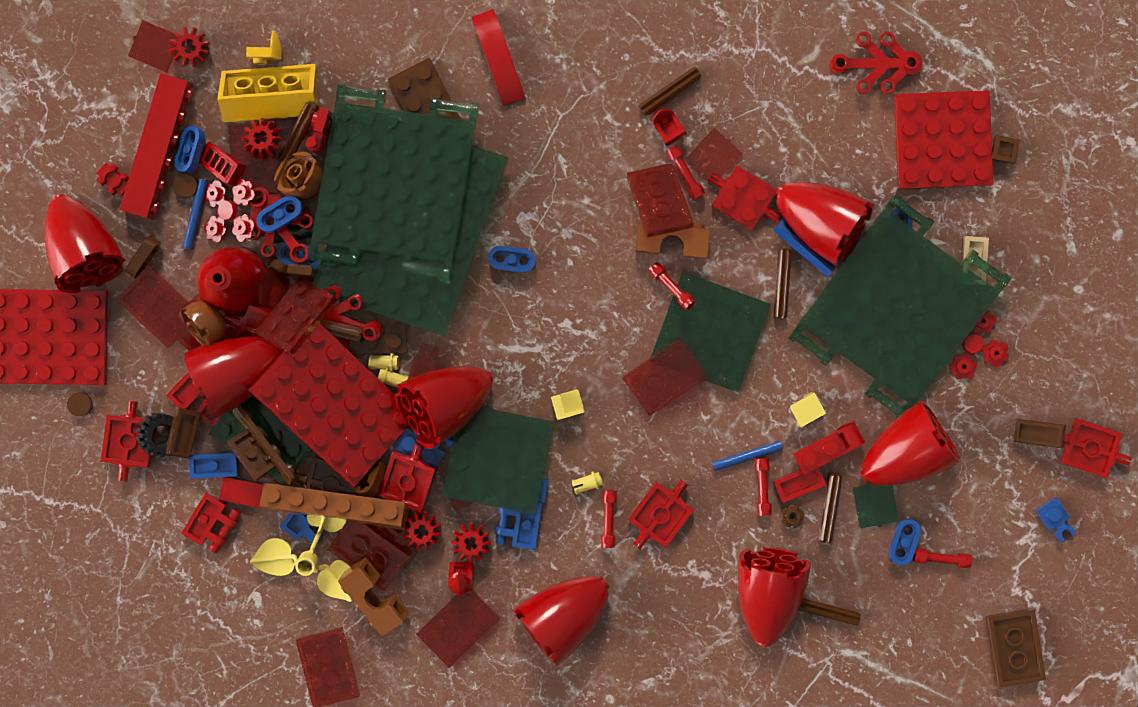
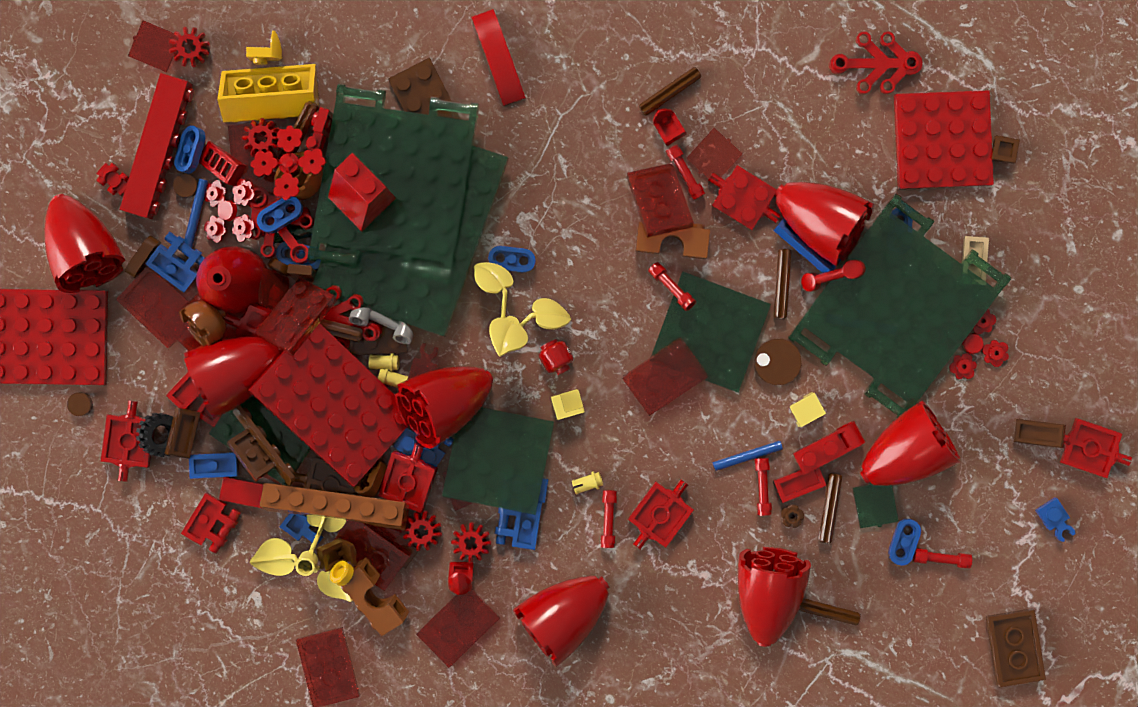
none -> blue plate [145,232,205,293]
none -> red plant [251,125,326,200]
none -> reddish brown bracket [316,538,357,572]
none -> red slope [328,153,396,231]
none -> yellow tile [330,561,354,586]
none -> light grey bar [349,308,413,344]
none -> light yellow plant [473,262,571,357]
none -> red head [539,339,574,375]
none -> reddish brown tile [754,339,802,385]
none -> red bar [801,260,866,292]

